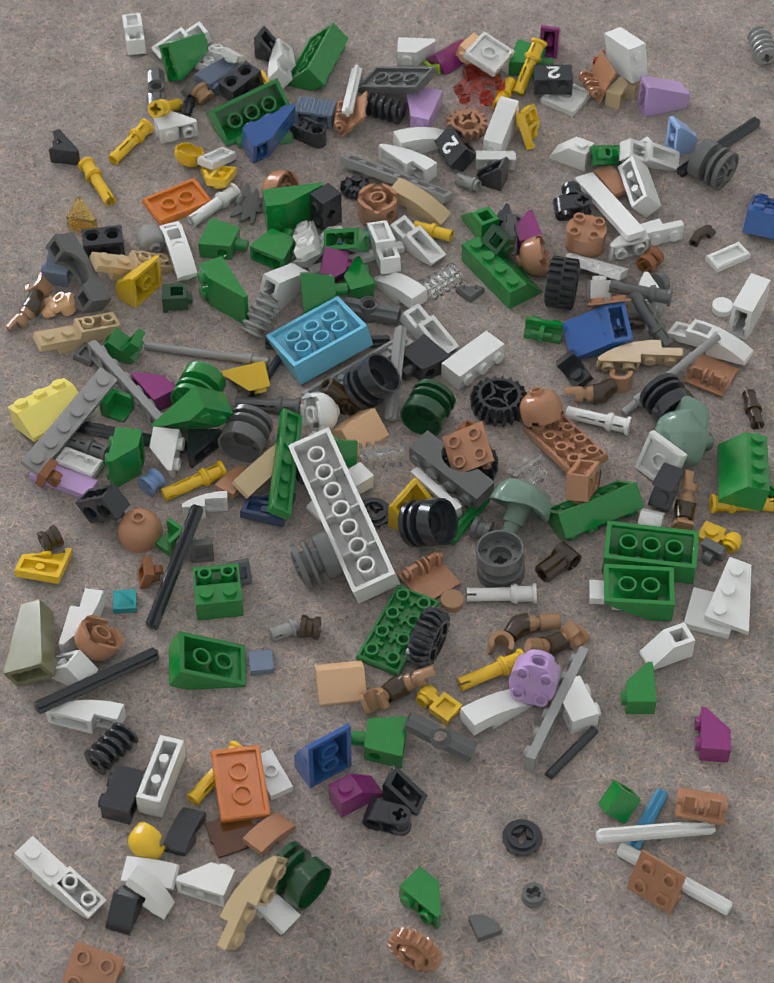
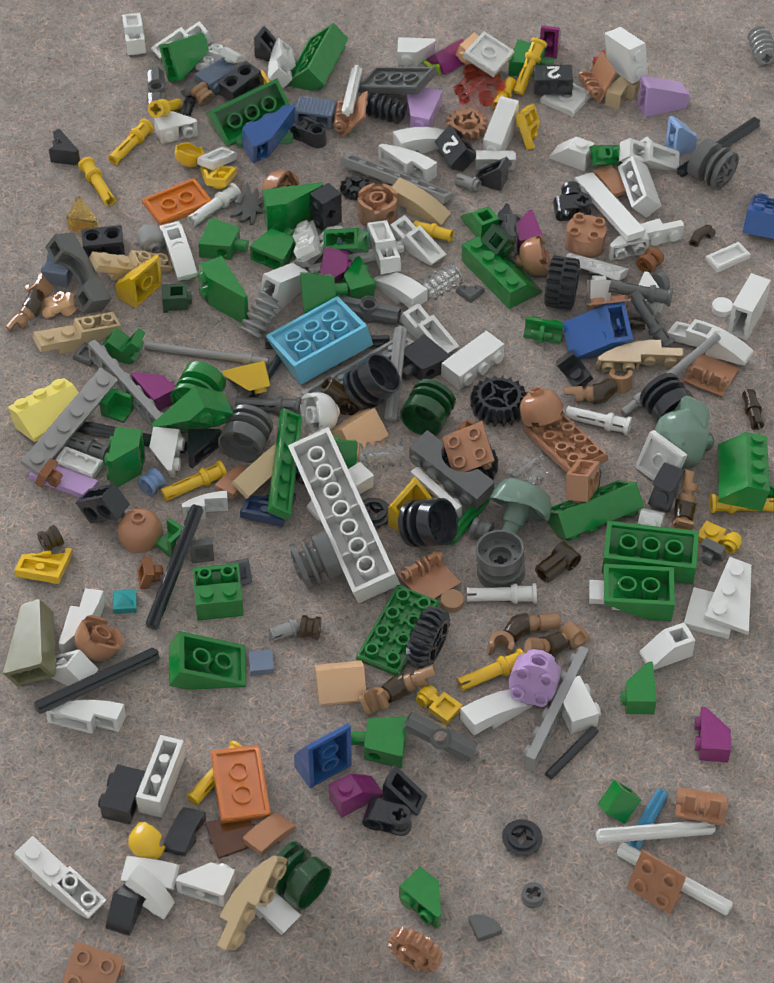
black piece [84,722,139,775] -> none
white plate [261,749,293,801] -> none

